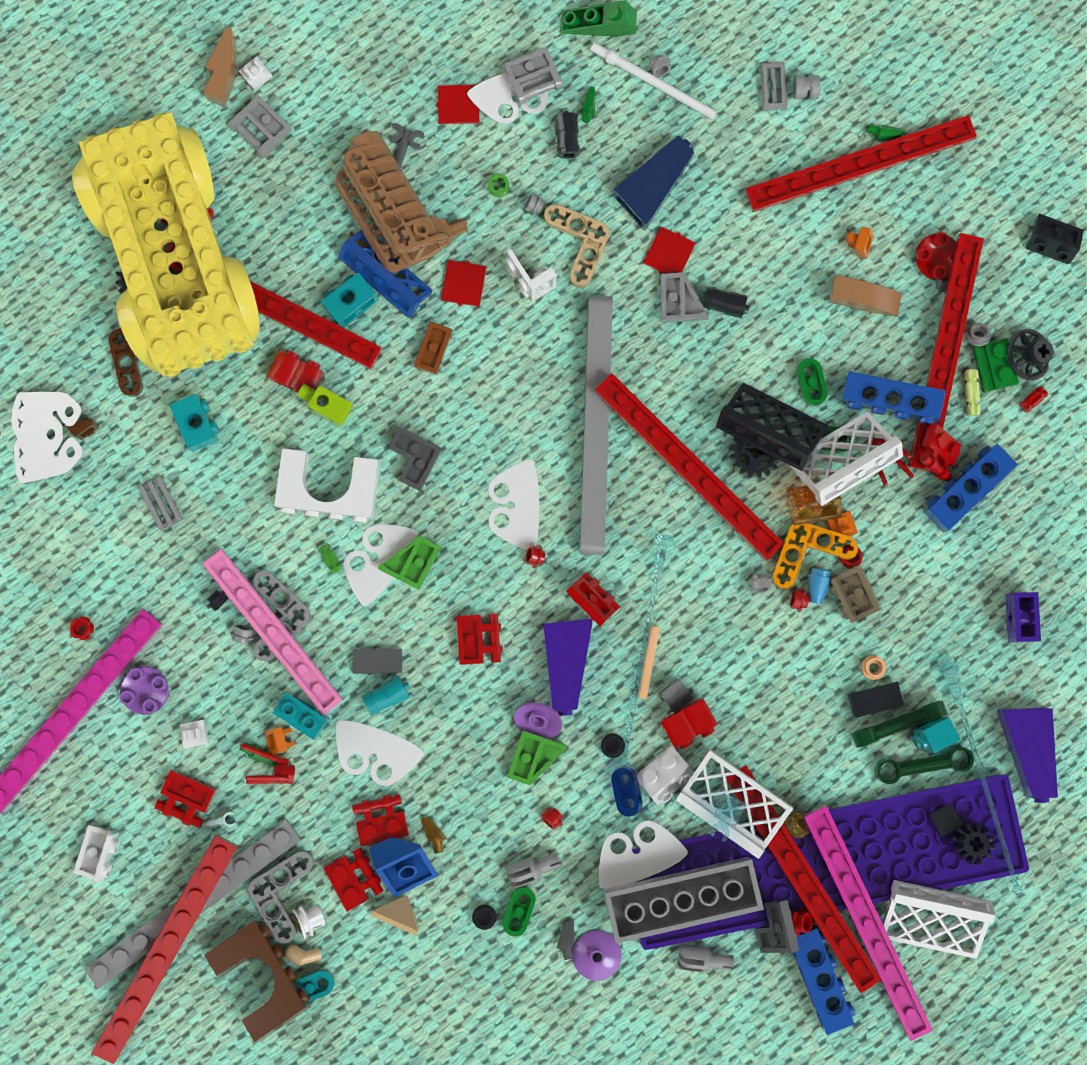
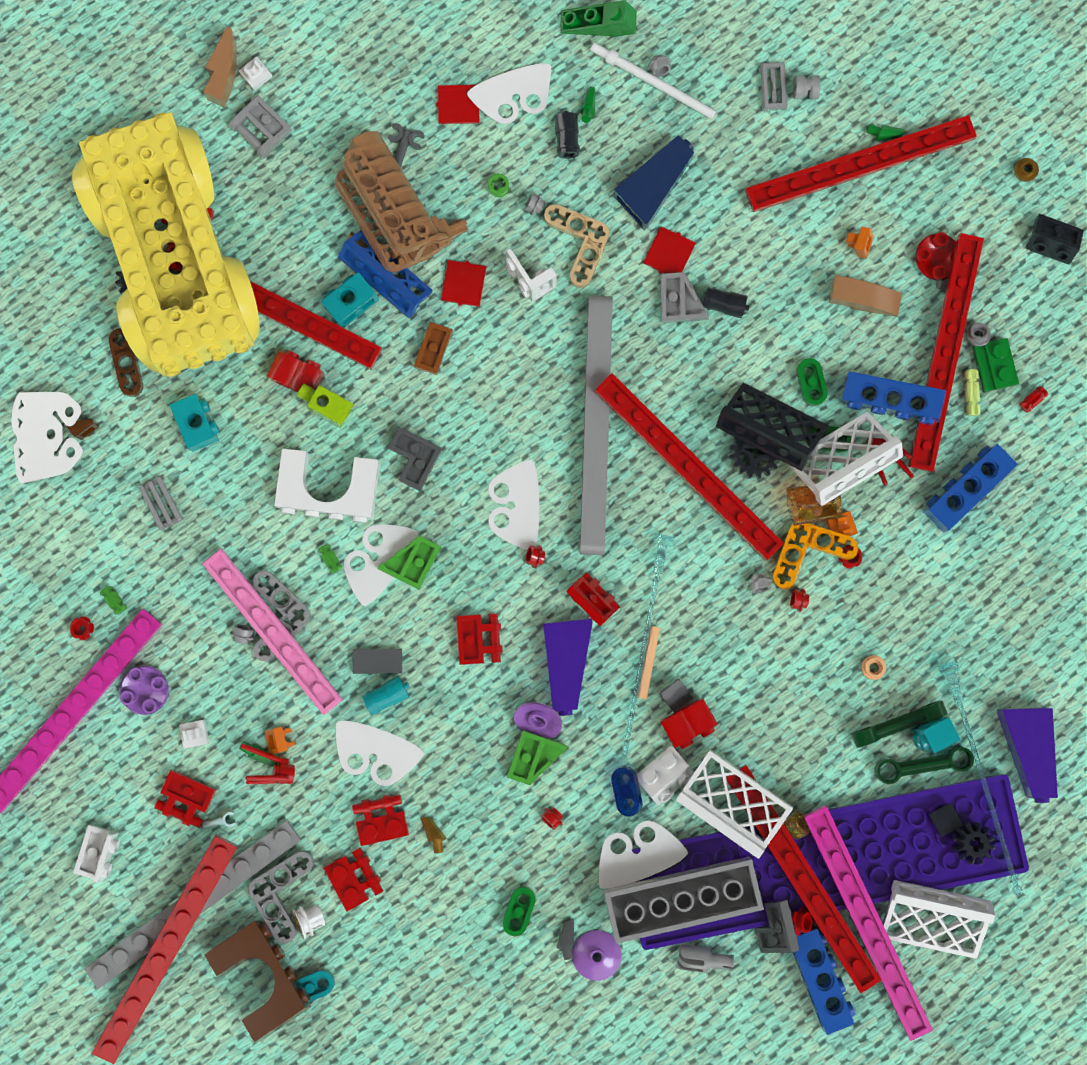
black plate [206,589,229,611] -> none
teal brick [272,692,330,740] -> none
tan arm [284,945,321,966] -> none
blue slope [369,837,438,897] -> none
tan slope [370,895,420,935] -> none
black plate [472,904,497,930] -> none
light grey plate [503,47,563,105] -> none
light grey arm [504,852,562,890] -> none
black plate [601,734,625,758] -> none
clear light blue plate [710,793,746,841] -> none
dark azure cone [808,568,832,604] -> none
dark tan bracket [830,565,882,623] -> none
black slope [847,681,904,718] -> none
red plate [919,424,962,482] -> none
dark purple brick [1005,592,1041,643] -> none
black wheel [1008,329,1054,381] -> none
none -> bright green piece [100,586,127,615]
none -> pearl gold plate [1014,158,1039,182]

